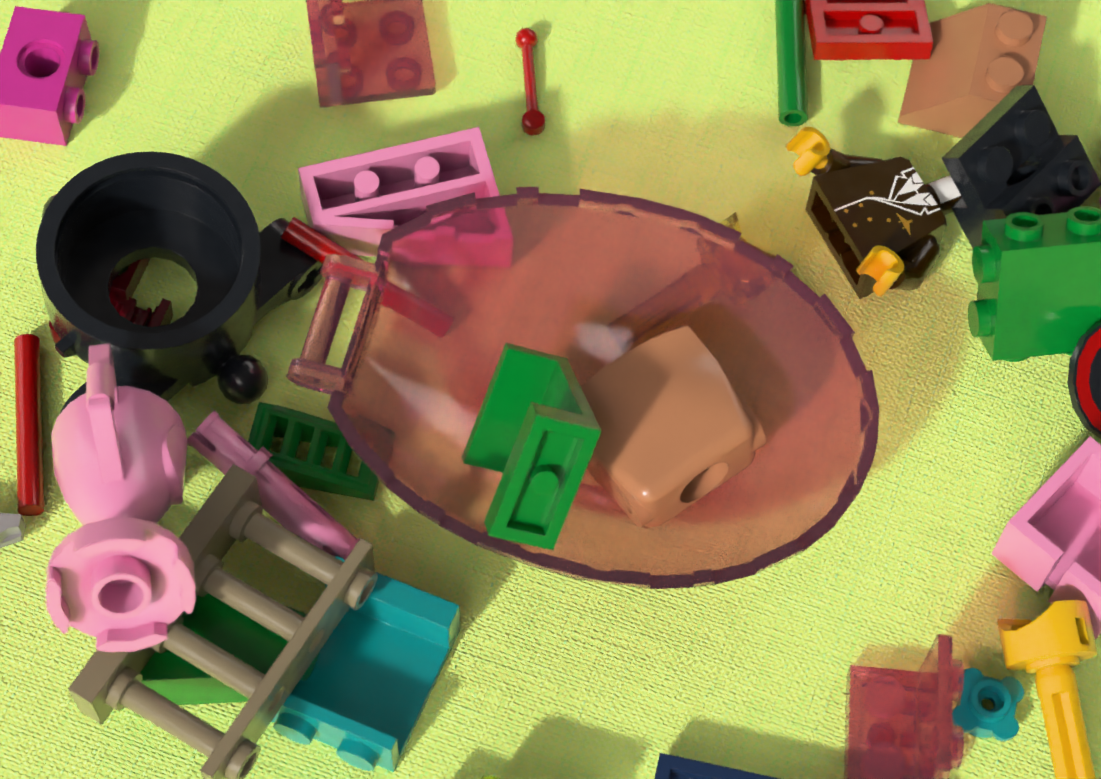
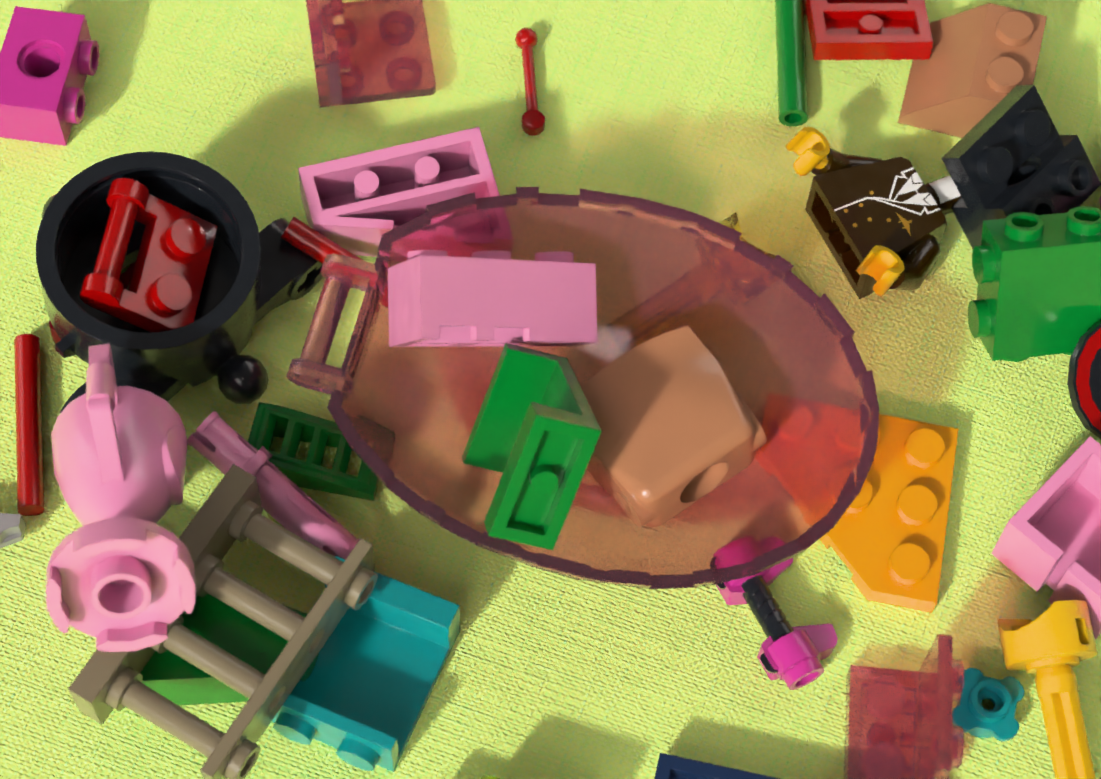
none -> red plate [80,178,218,332]
none -> bright pink wedge [388,250,598,347]
none -> dark pink piece [712,542,838,690]
none -> light orange plate [757,393,959,613]

